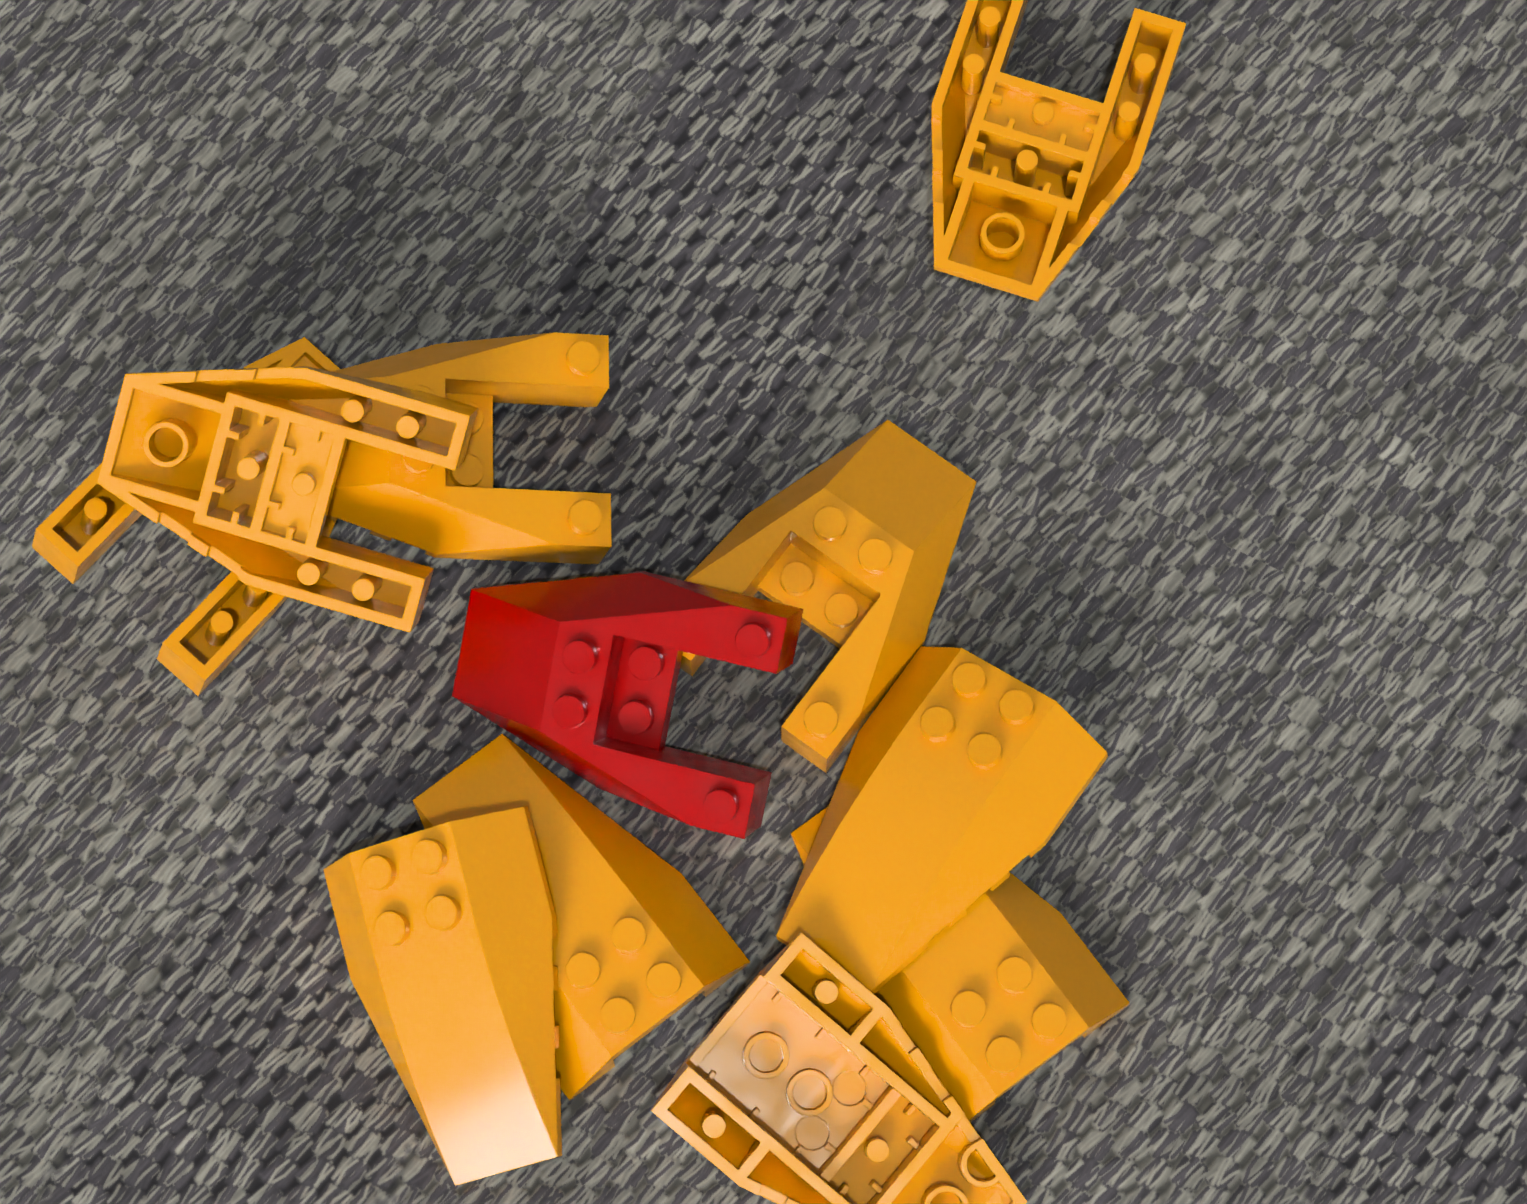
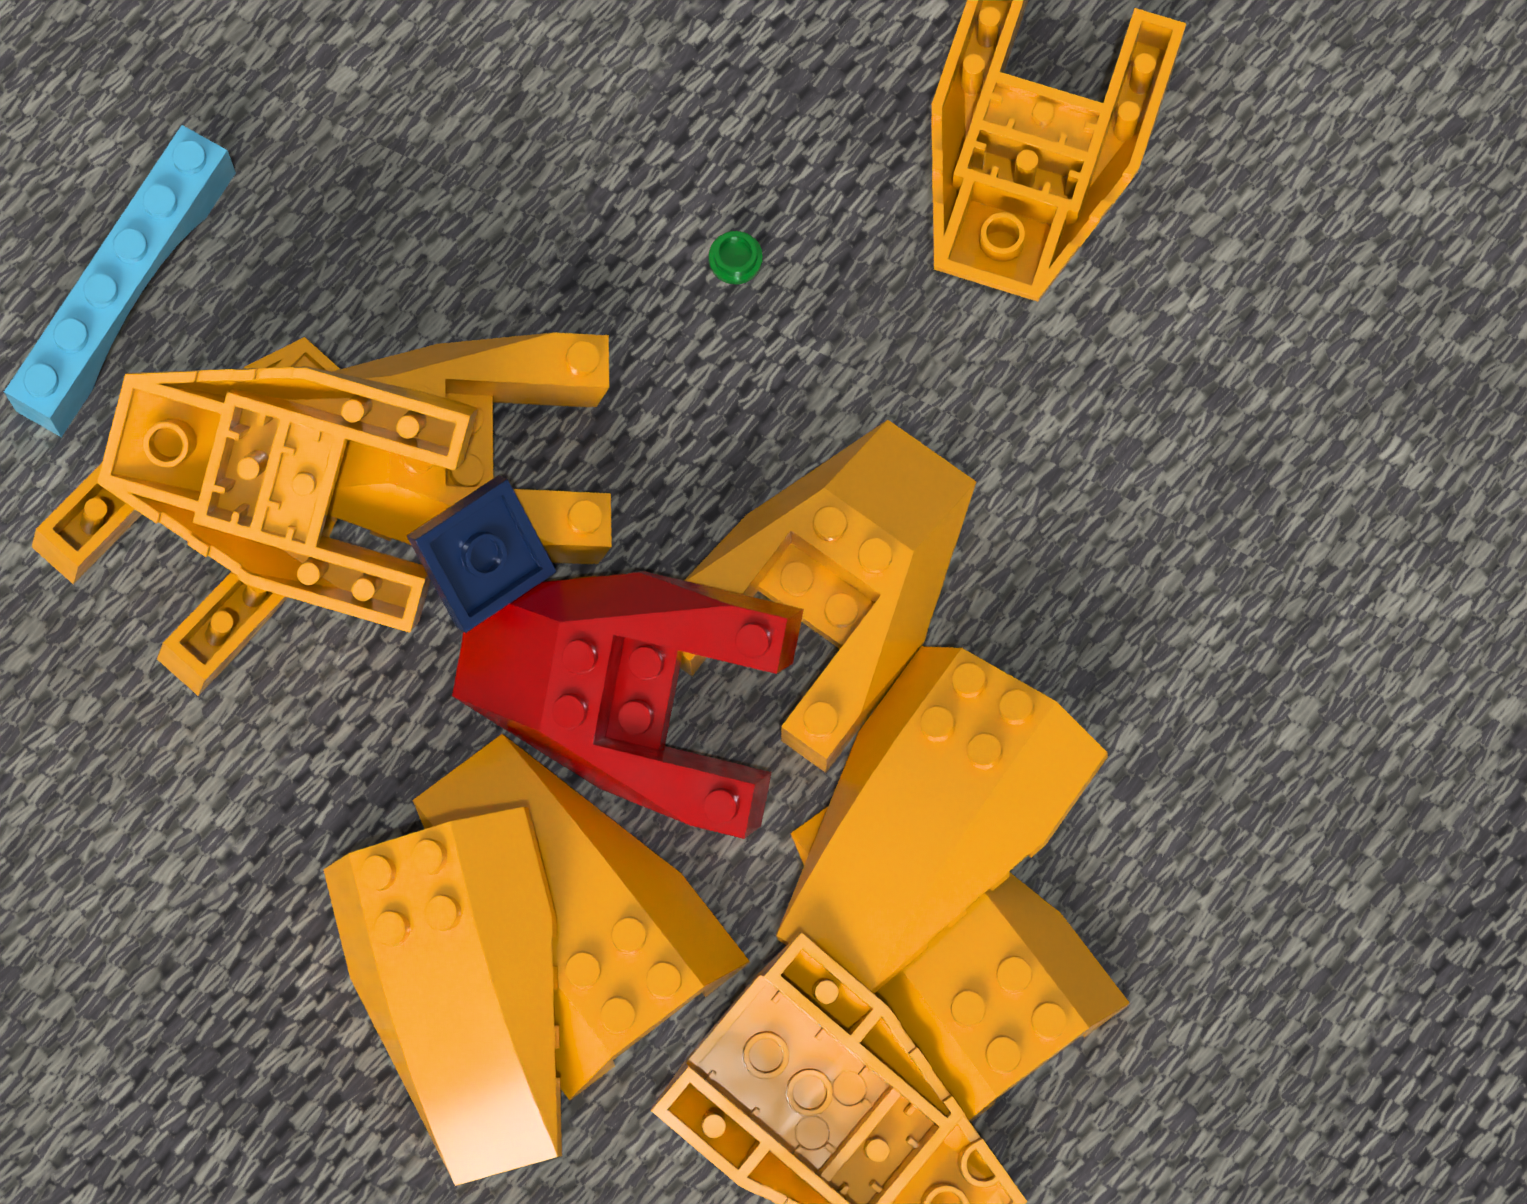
none -> medium azure arch [4,125,236,437]
none -> dark blue plate [407,475,557,633]
none -> green plate [709,231,763,285]

